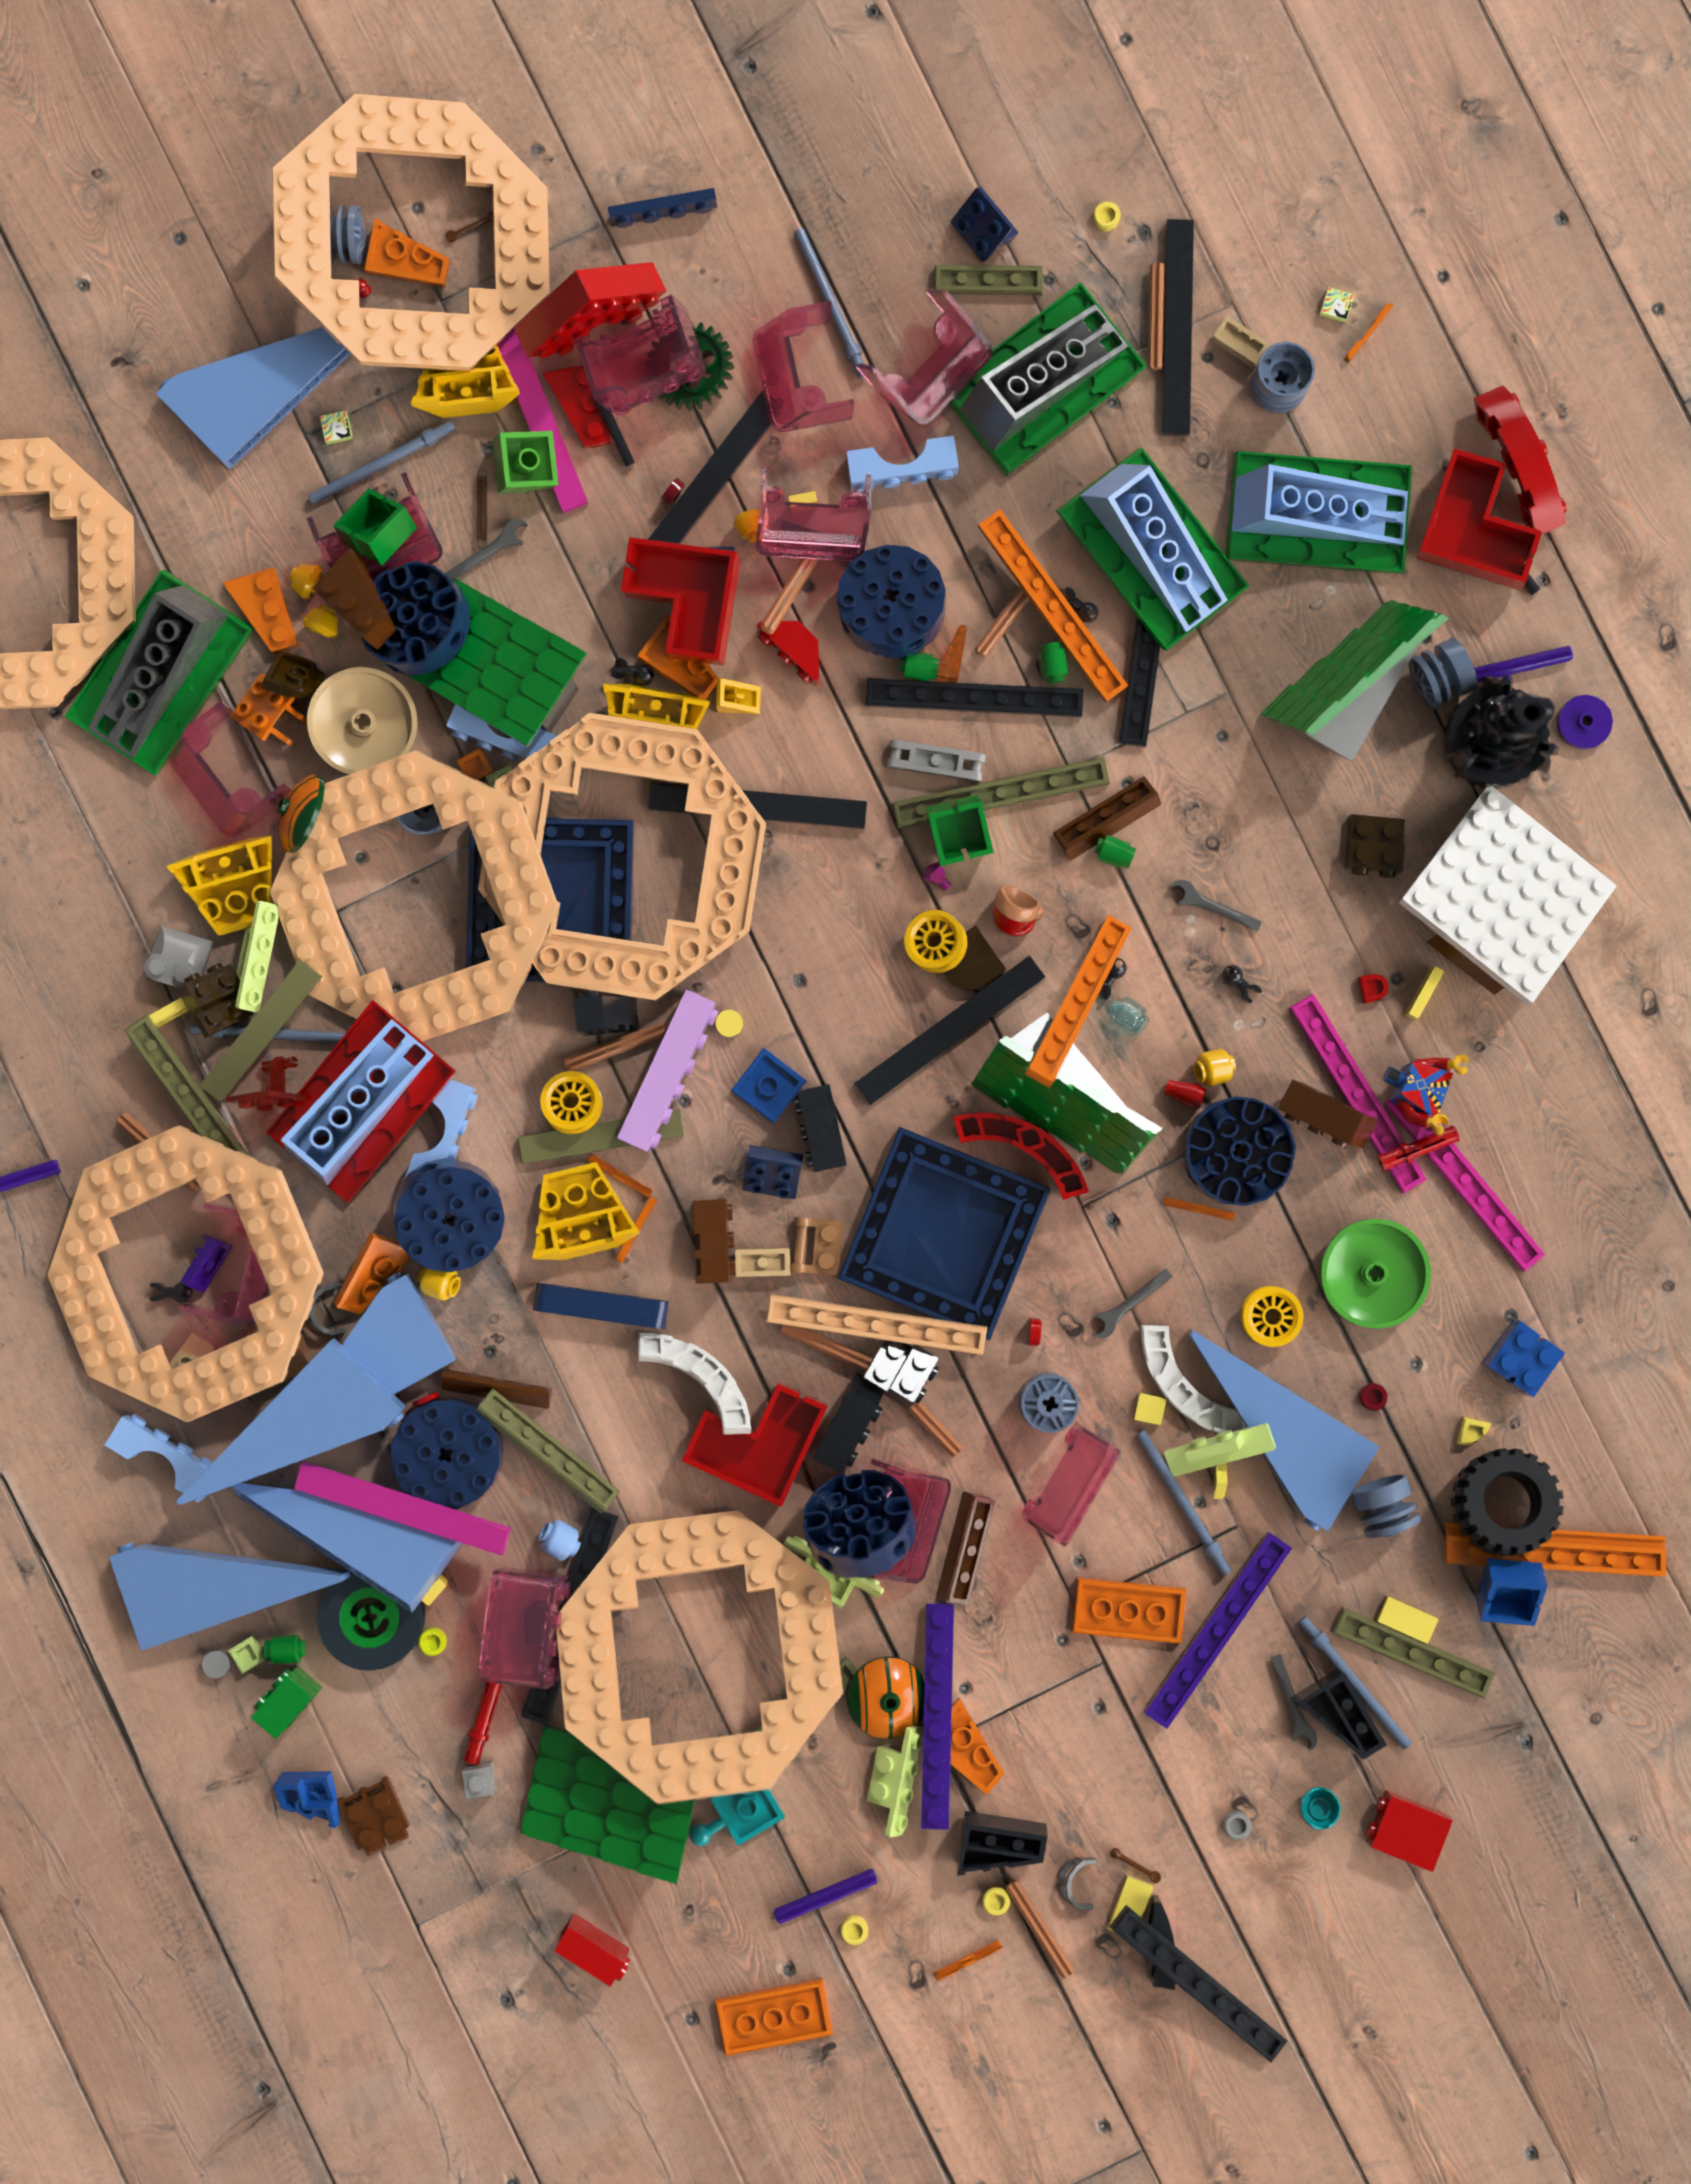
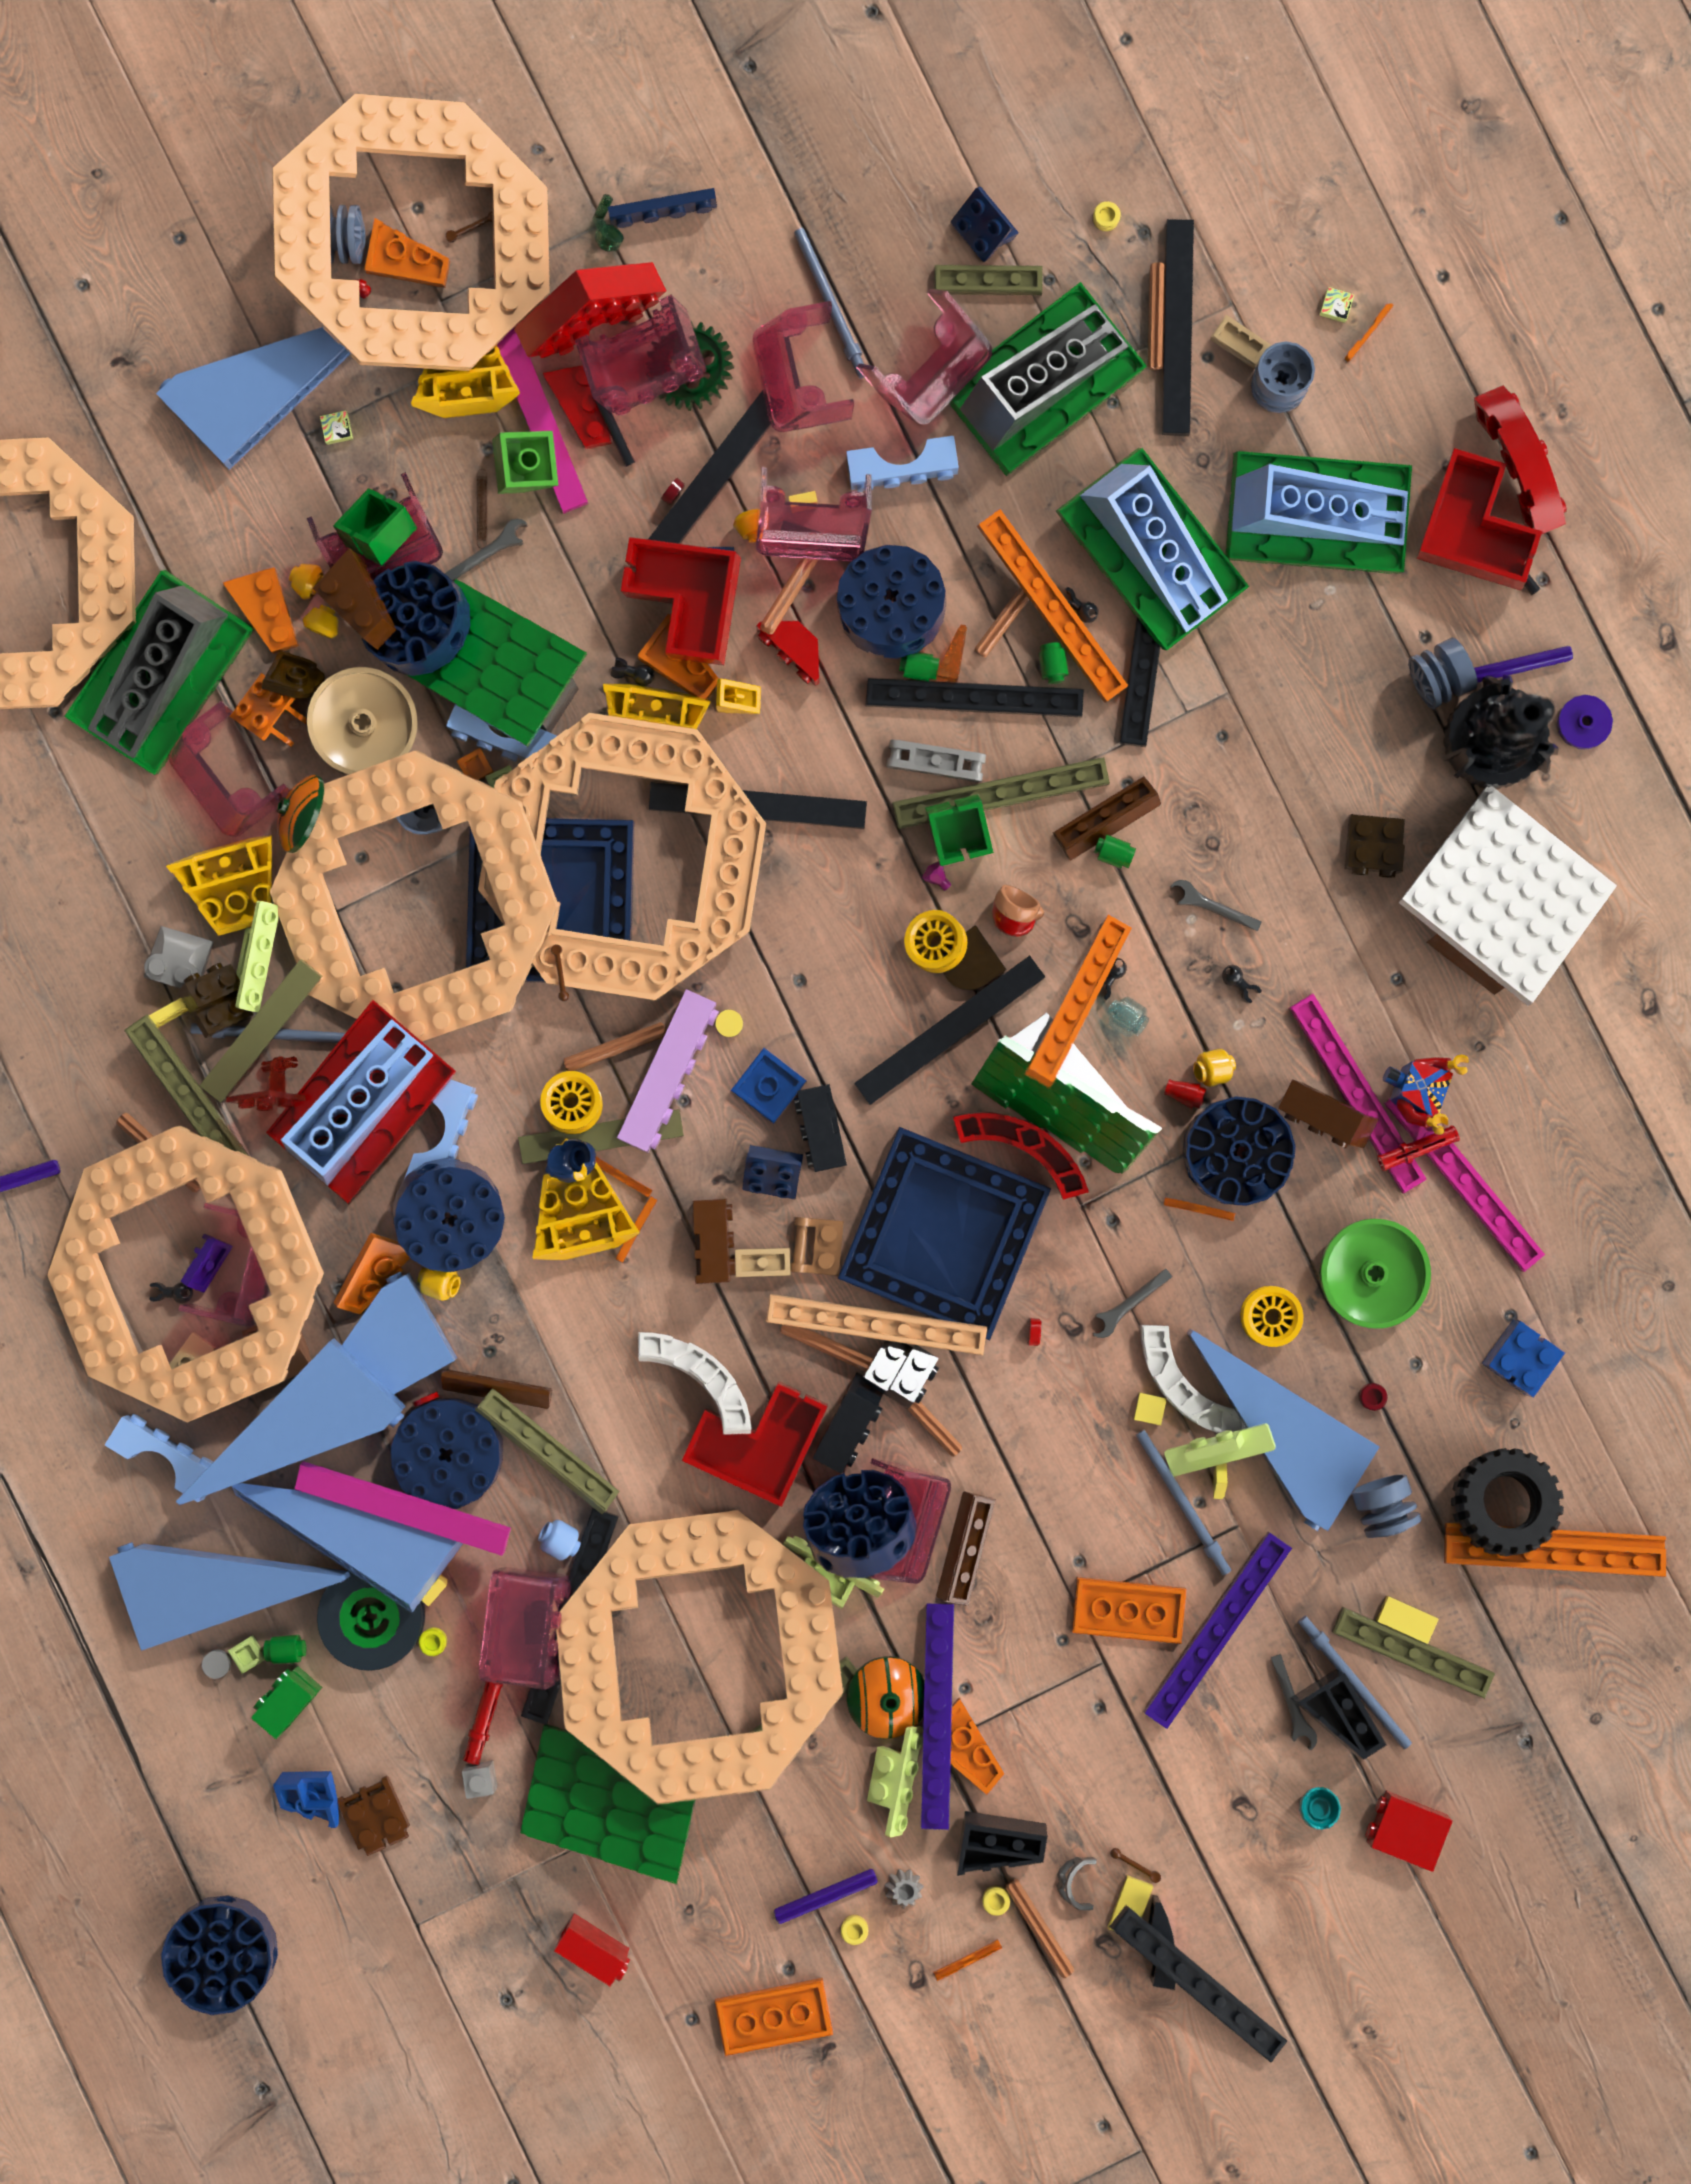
dark grey helmet [306,1284,346,1336] -> none
sand blue bar [308,420,456,505] -> none
dark blue beam [533,1283,669,1329] -> none
black wedge [574,991,639,1036] -> none
teal plate [689,1789,785,1846] -> none
sand blue wheel [1018,1372,1079,1433] -> none
clear pink windscreen [1021,1421,1121,1547] -> none
light grey tile [1223,1810,1252,1840] -> none
green piece [1261,600,1449,761] -> none
red tile [1357,974,1389,1004] -> none
light yellow tile [1404,966,1444,1020] -> none
light yellow tile [1457,1417,1491,1445] -> none
blue piece [1476,1558,1547,1626] -> none
none -> dark blue brick [161,1895,278,2015]
none -> dark blue hair [545,1138,596,1183]
none -> reddish brown hinge [551,944,569,1002]
none -> clear green plate [592,194,624,252]
none -> light grey piece [885,1869,924,1909]

